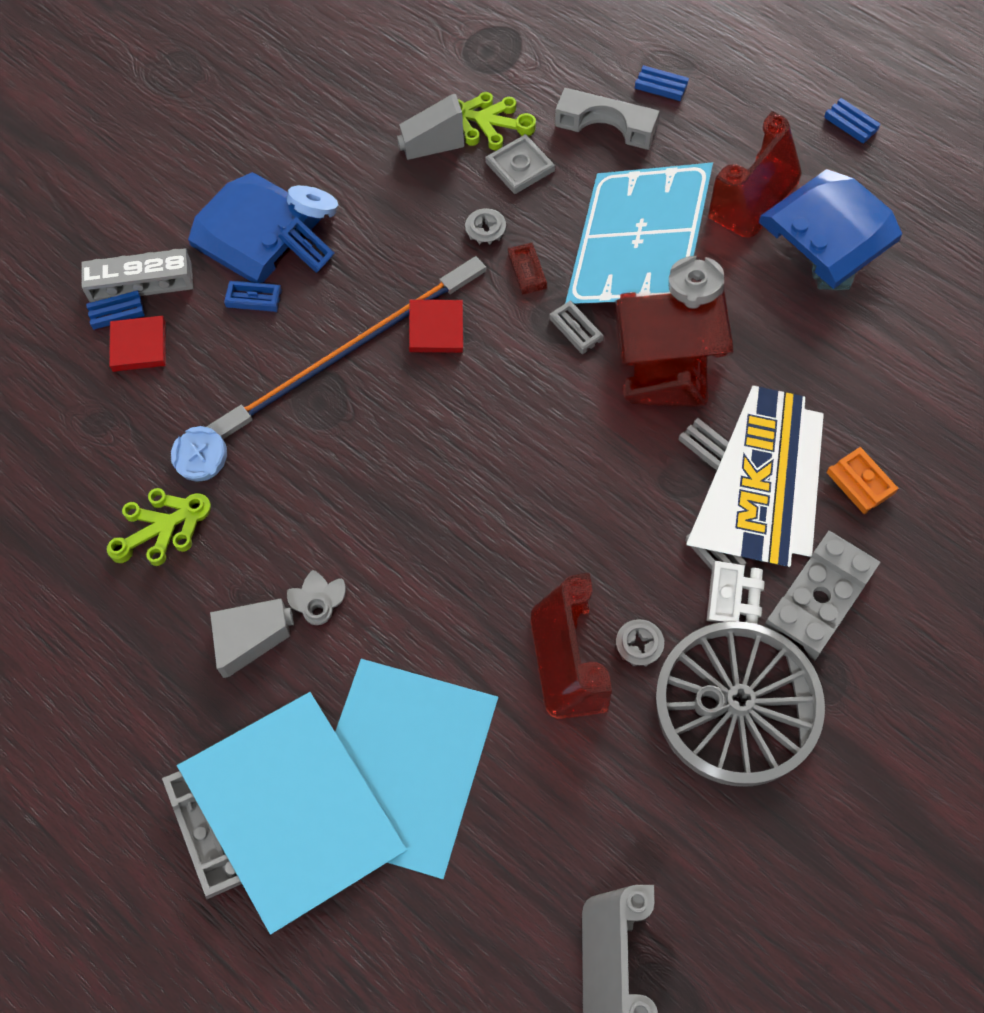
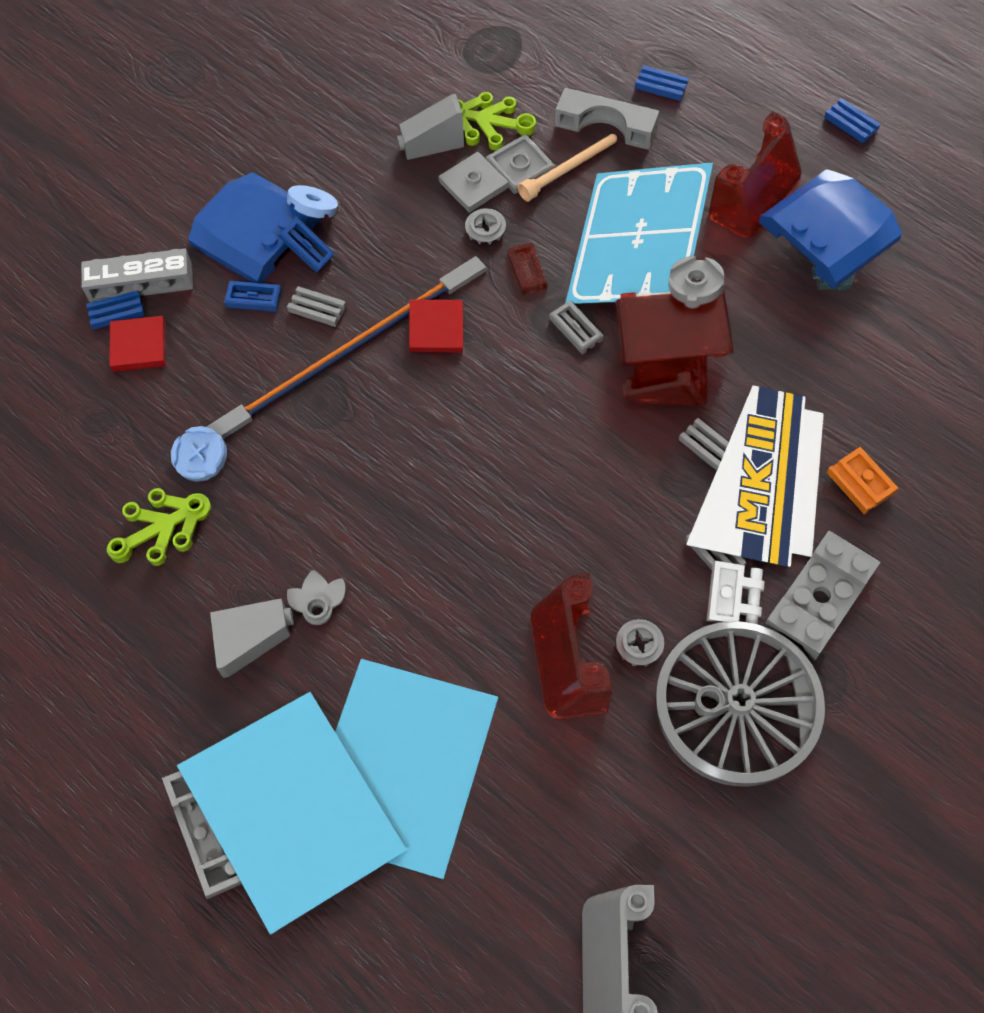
none -> light grey tile [287,286,347,327]
none -> light grey plate [438,152,509,213]
none -> light nougat piece [518,134,617,202]

